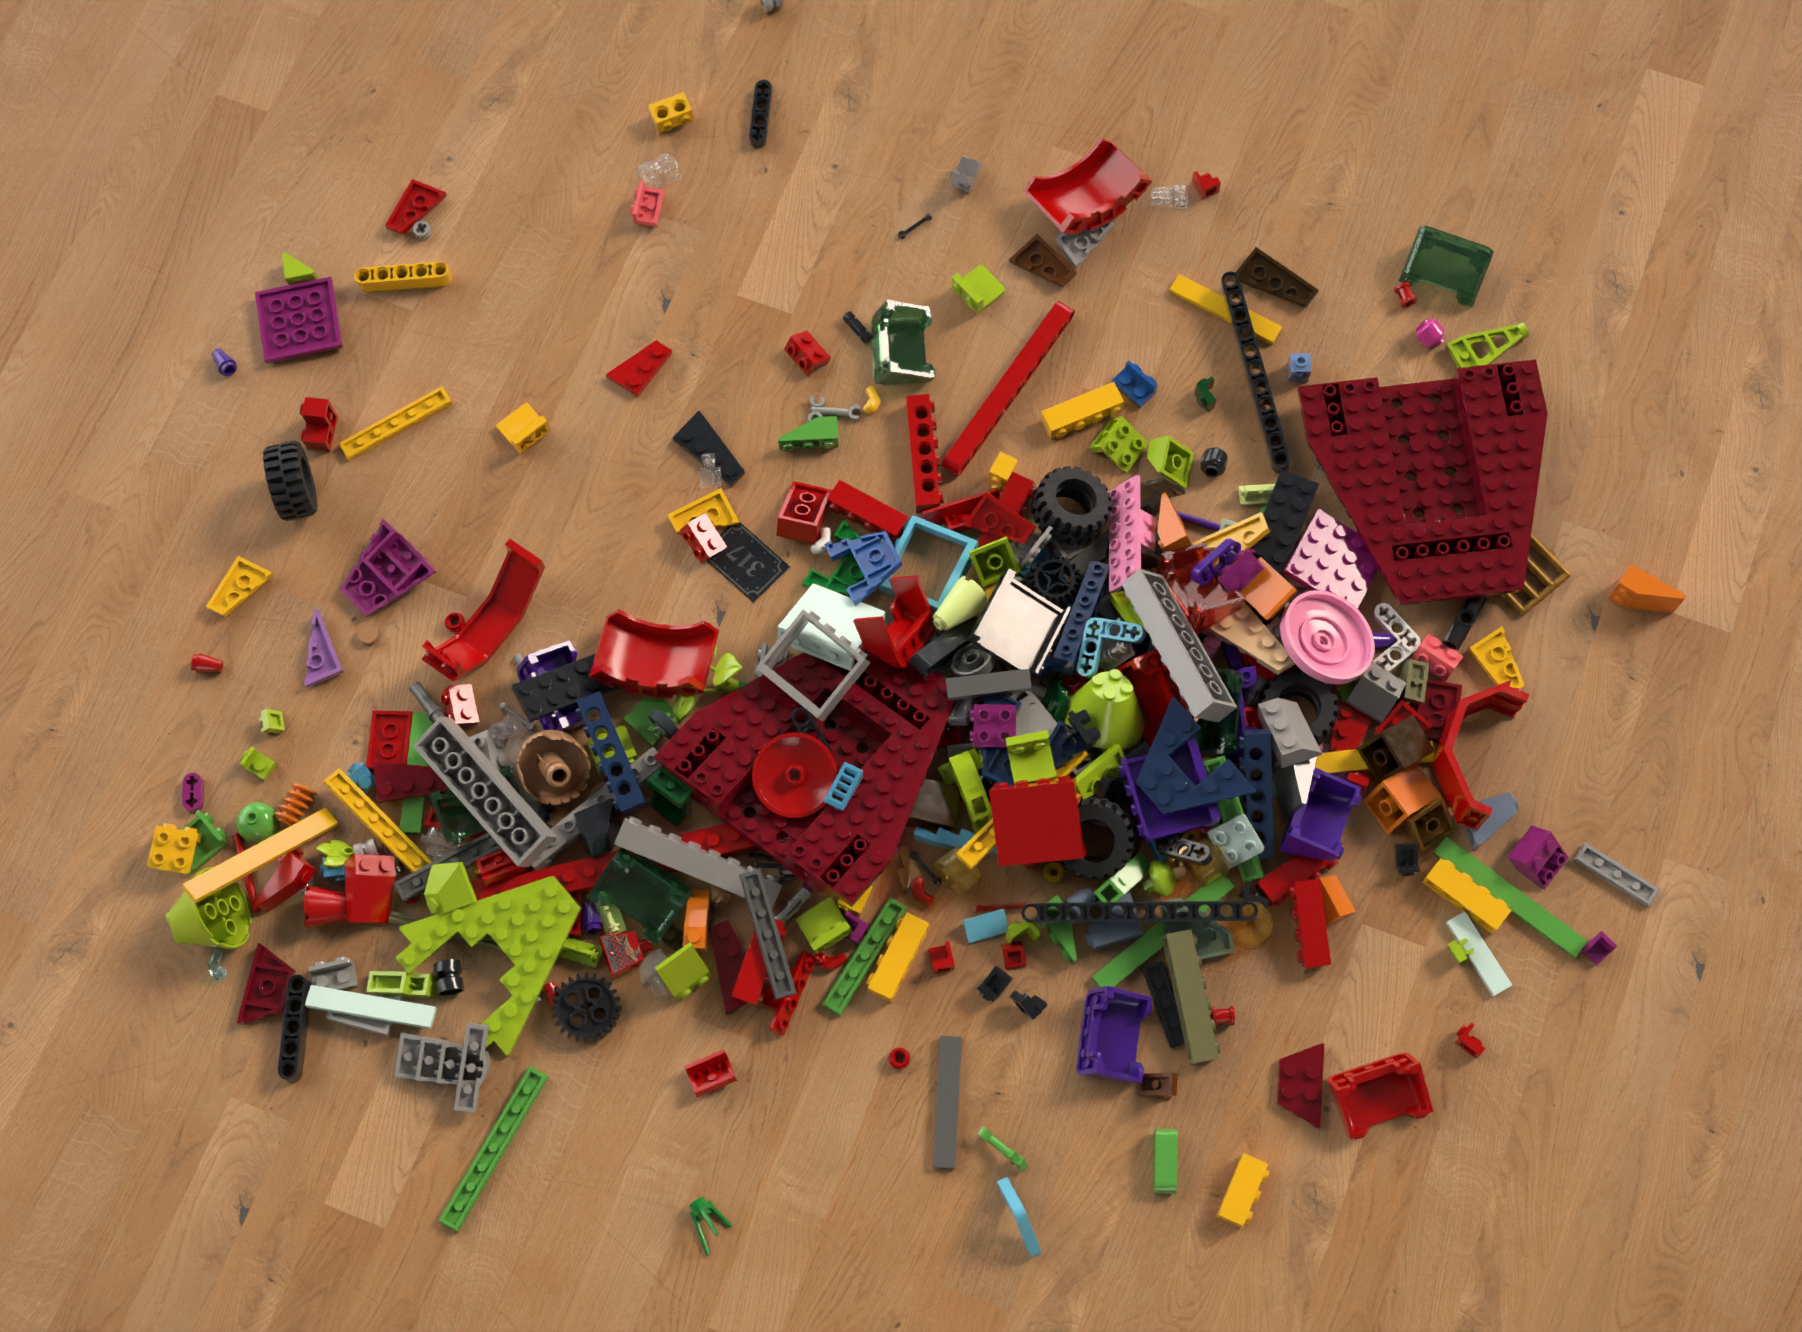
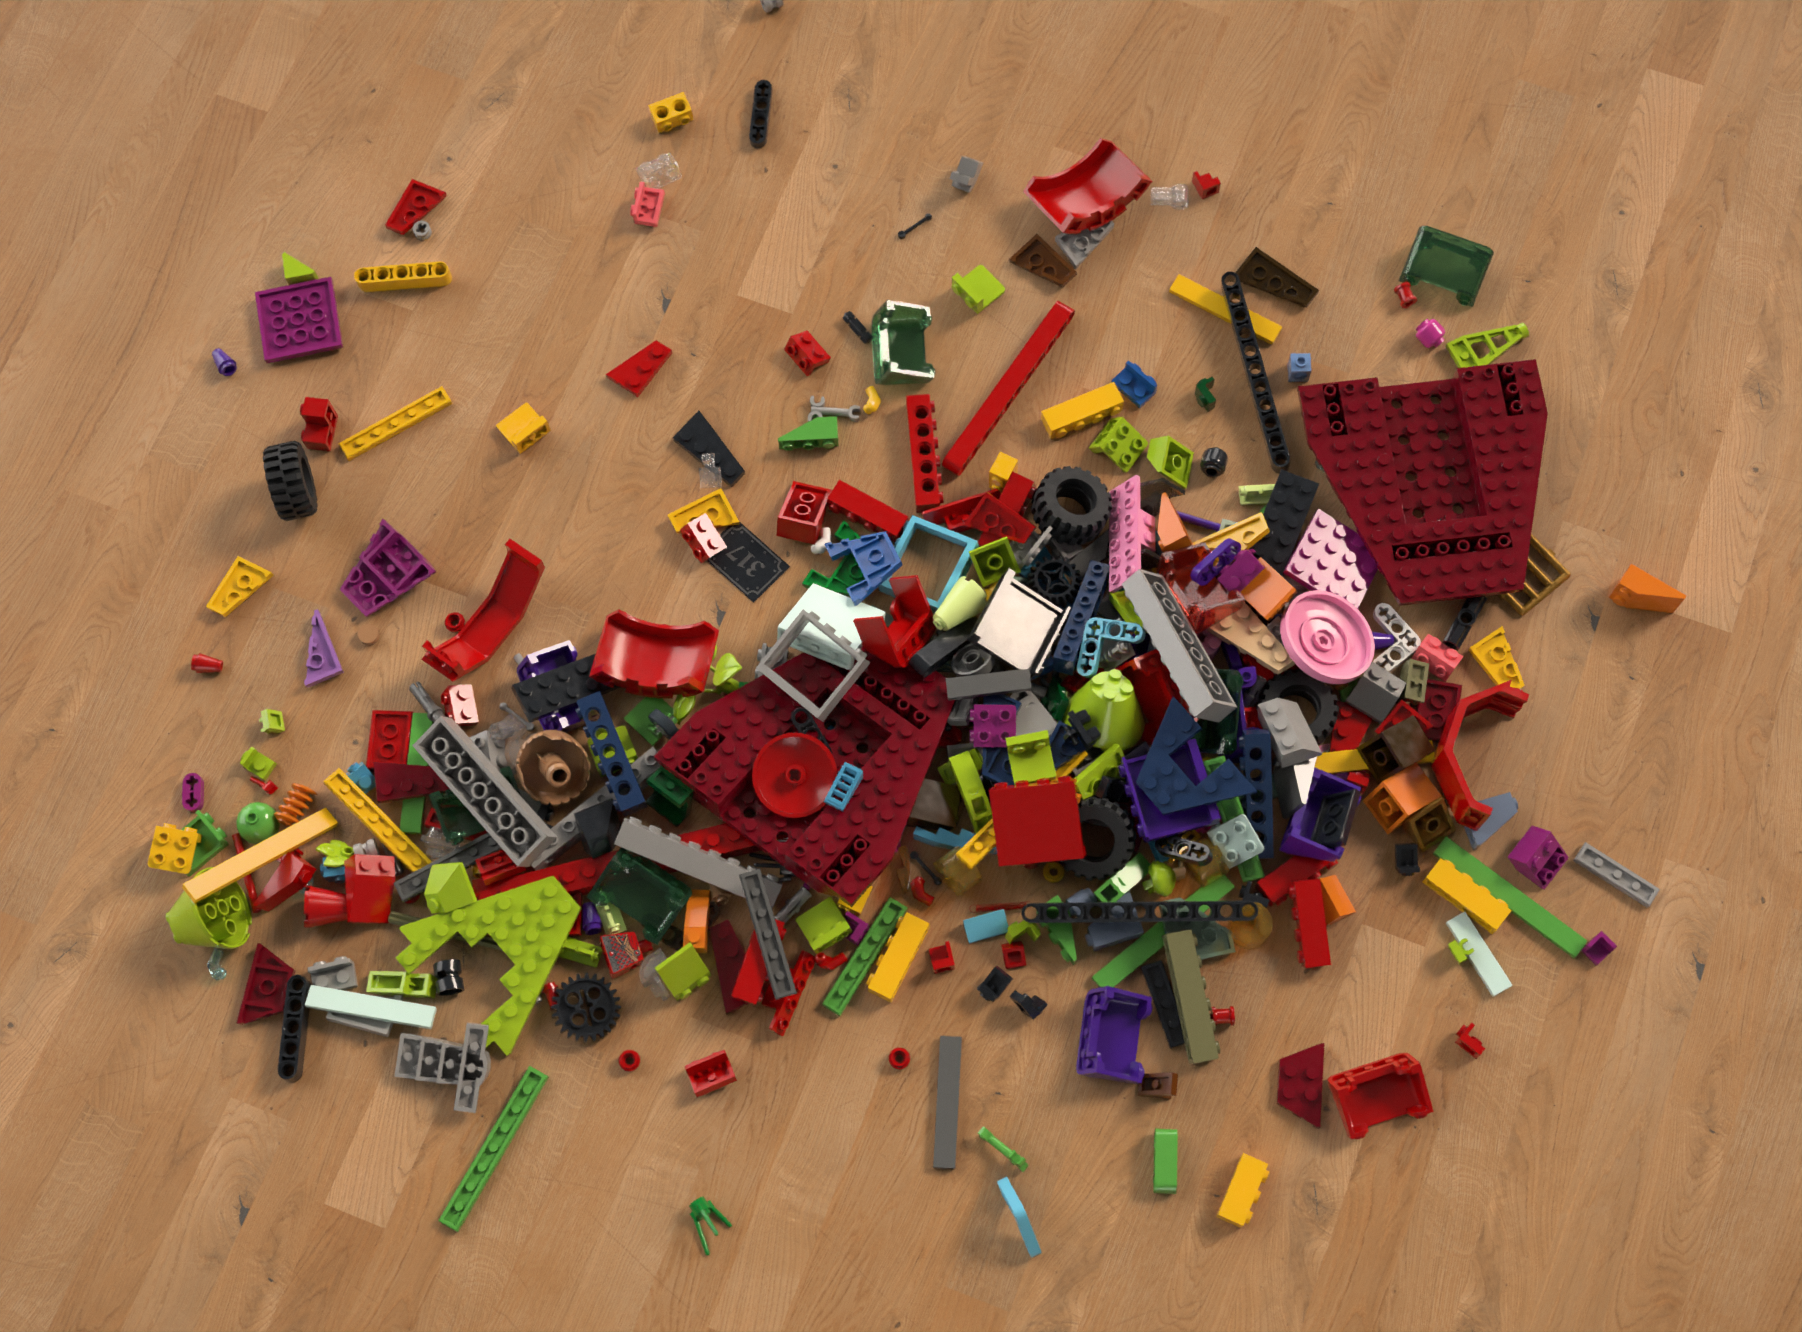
none -> red hand [250,776,278,795]
none -> red plate [619,1050,640,1072]
none -> black tile [1310,789,1361,848]

